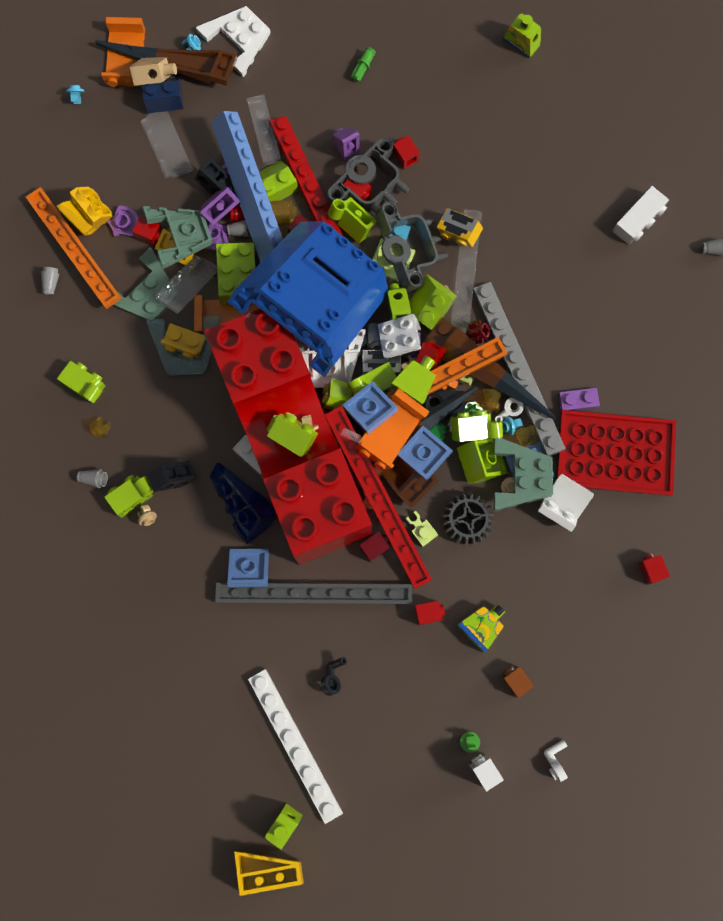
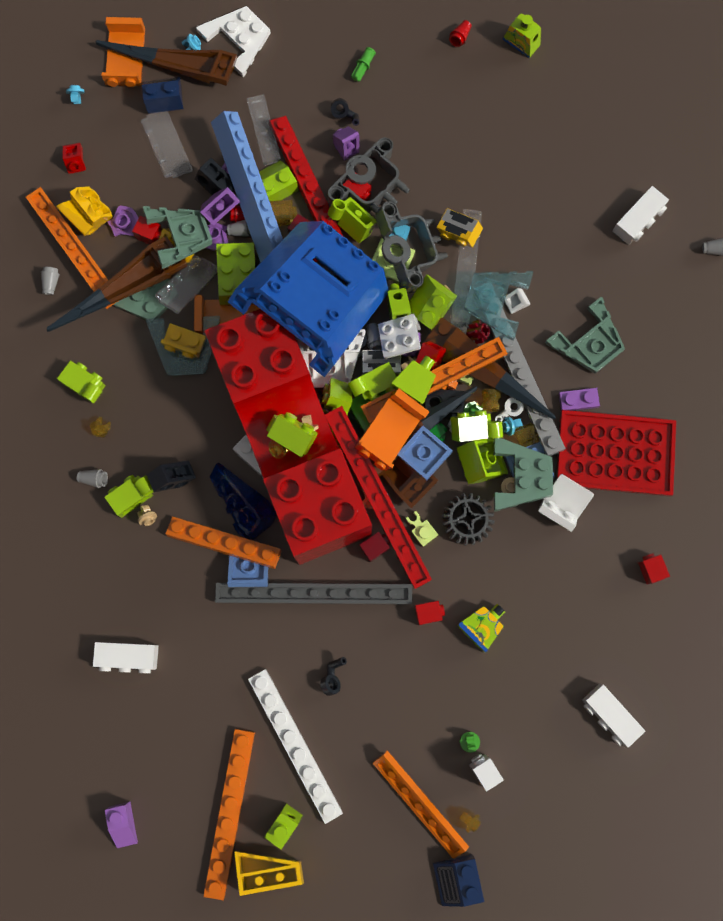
tan torso [130,57,177,86] -> none
clear tile [340,428,361,443] -> none
medium blue plate [342,381,398,434] -> none
red brick [393,135,420,169] -> none
dark orange brick [502,665,534,698] -> none
white plate [544,740,568,782] -> none
none -> reddish brown plate [46,236,187,332]
none -> red bracket [63,143,86,174]
none -> white brick [93,642,159,673]
none -> medium lavender slope [105,802,138,848]
none -> orange plate [165,517,282,569]
none -> orange plate [203,729,255,901]
none -> clear yellow plate [269,440,289,459]
none -> black plate [331,98,359,126]
none -> orange plate [372,751,469,859]
none -> dark blue slope [433,854,485,907]
none -> red cone [449,20,472,47]
none -> clear yellow plate [459,812,481,833]
none -> clear light blue wing [464,271,533,340]
none -> white slope [503,288,530,314]
none -> sand green wing [545,297,625,374]
none -> white brick [582,684,645,748]

